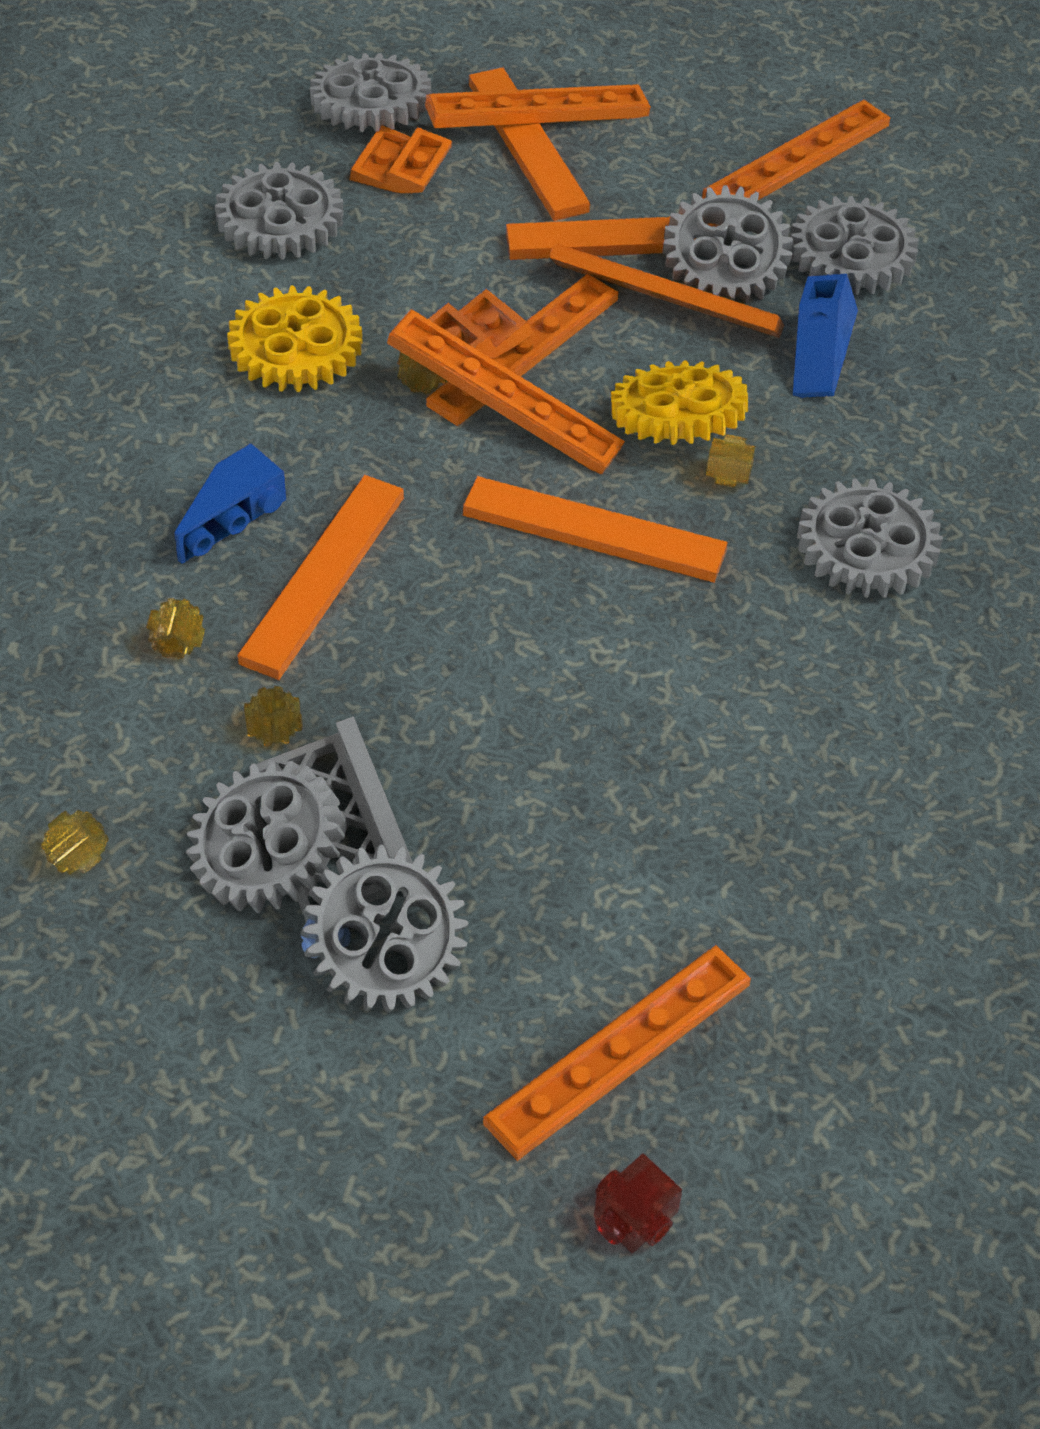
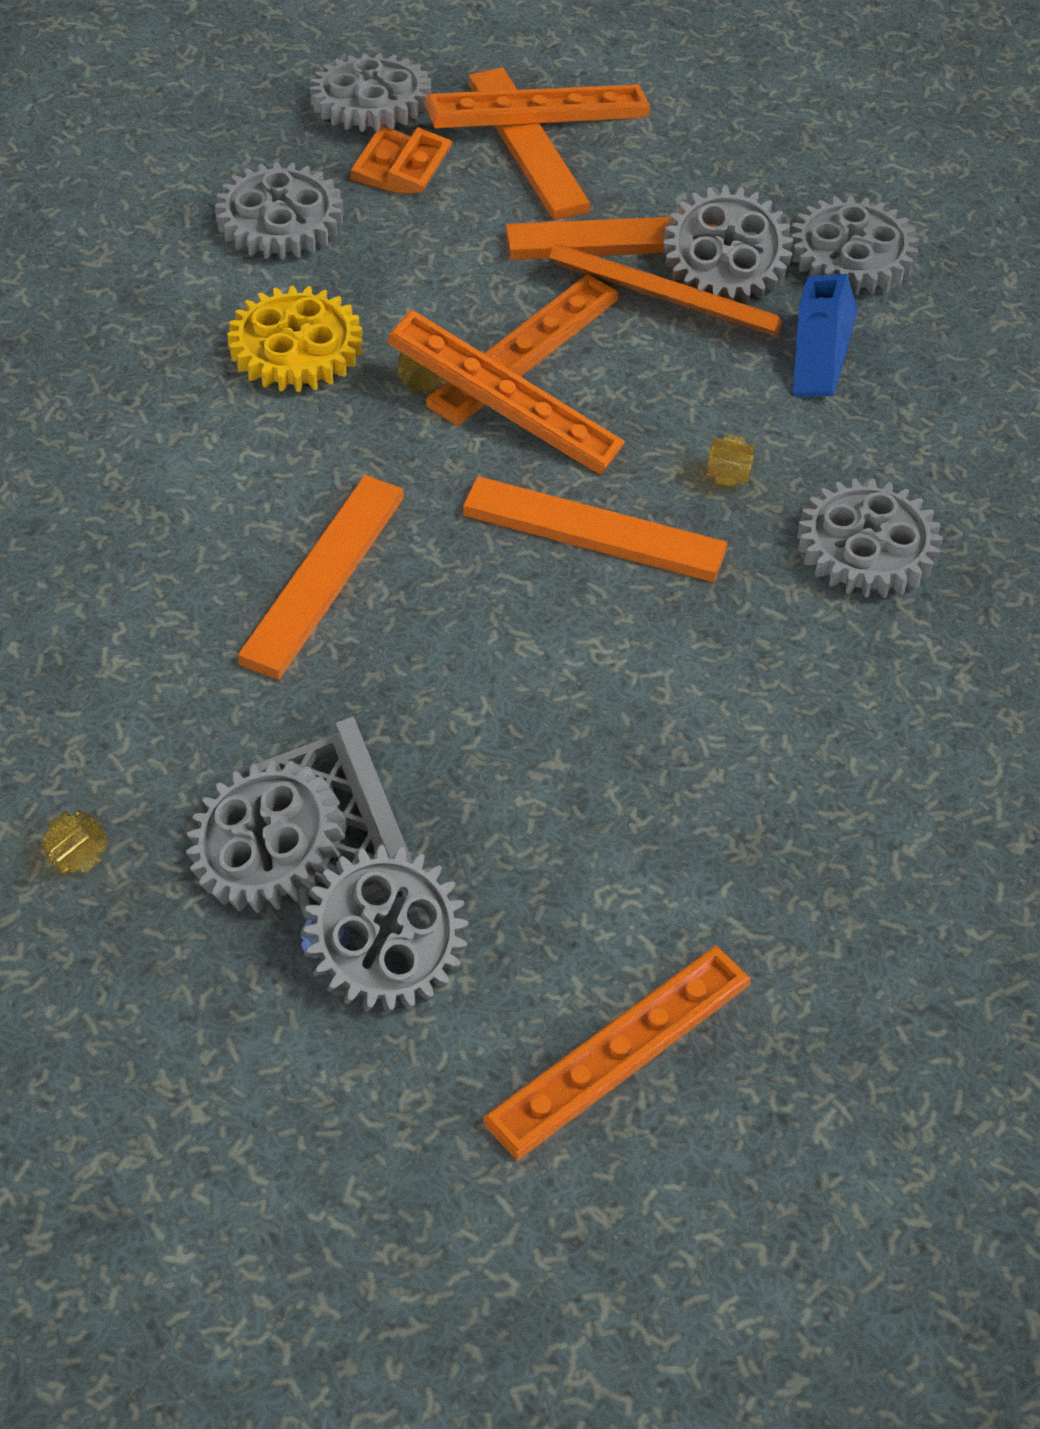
clear yellow gear [146,598,205,659] -> none
blue slope [174,444,286,564] -> none
clear yellow gear [244,686,303,747] -> none
orange slope [428,289,533,358] -> none
clear red brick [594,1153,683,1254] -> none
yellow gear [611,360,748,445] -> none
orange tile [702,99,890,200] -> none

